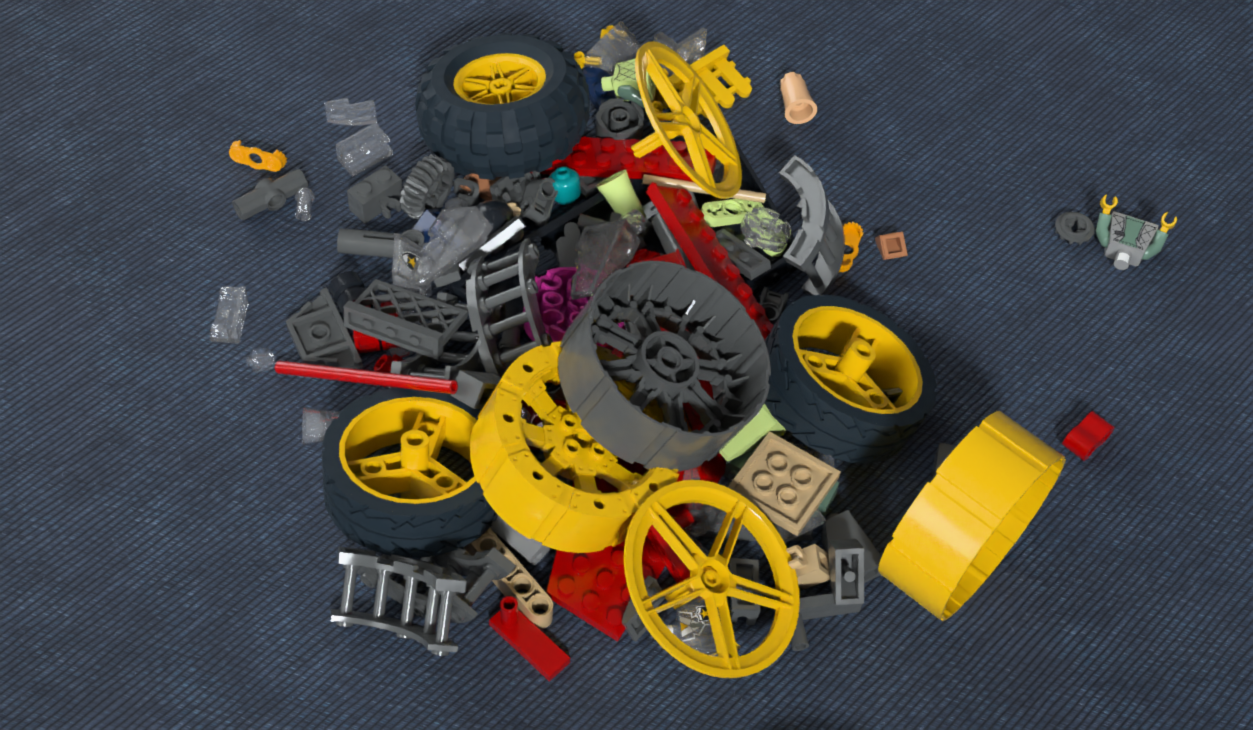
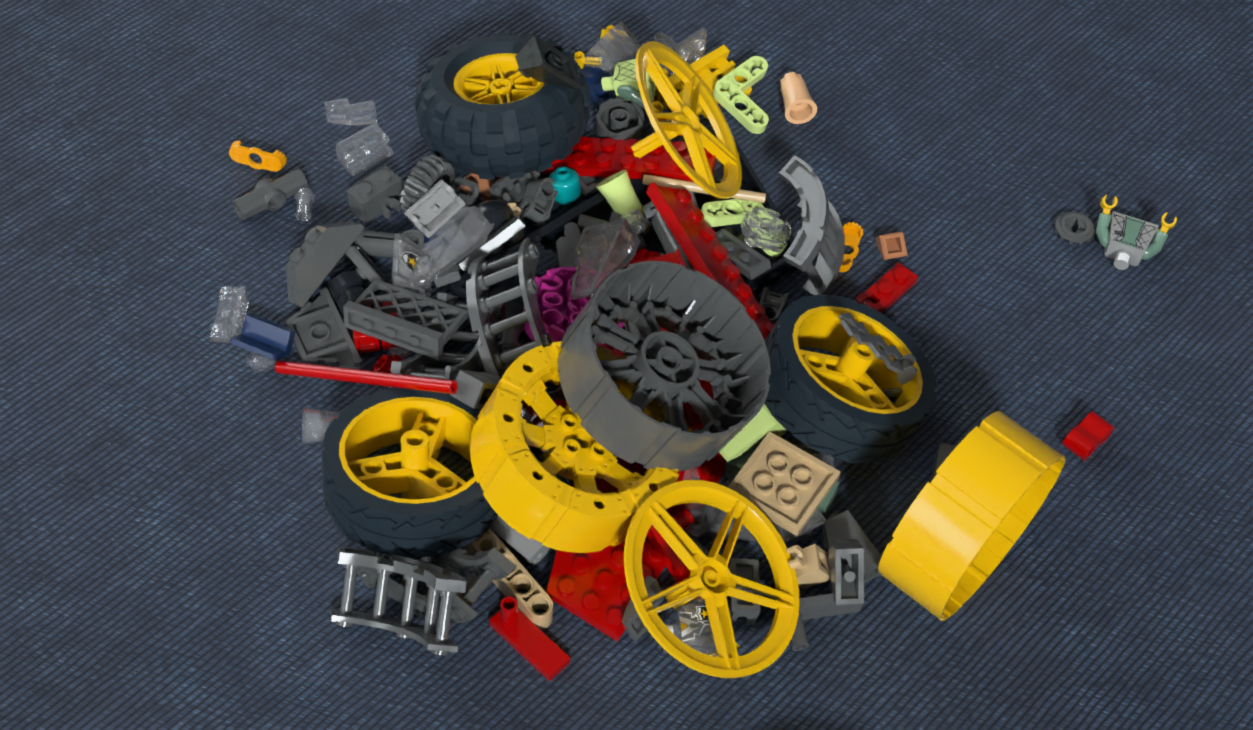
none -> dark blue panel [230,313,296,360]
none -> dark grey wedge [286,222,365,308]
none -> dark grey plate [345,246,391,284]
none -> light grey hinge [404,179,466,239]
none -> pearl dark grey slope [515,35,581,90]
none -> yellowish green beam [713,56,769,134]
none -> dark grey piece [838,313,917,385]
none -> red plate [855,263,918,313]

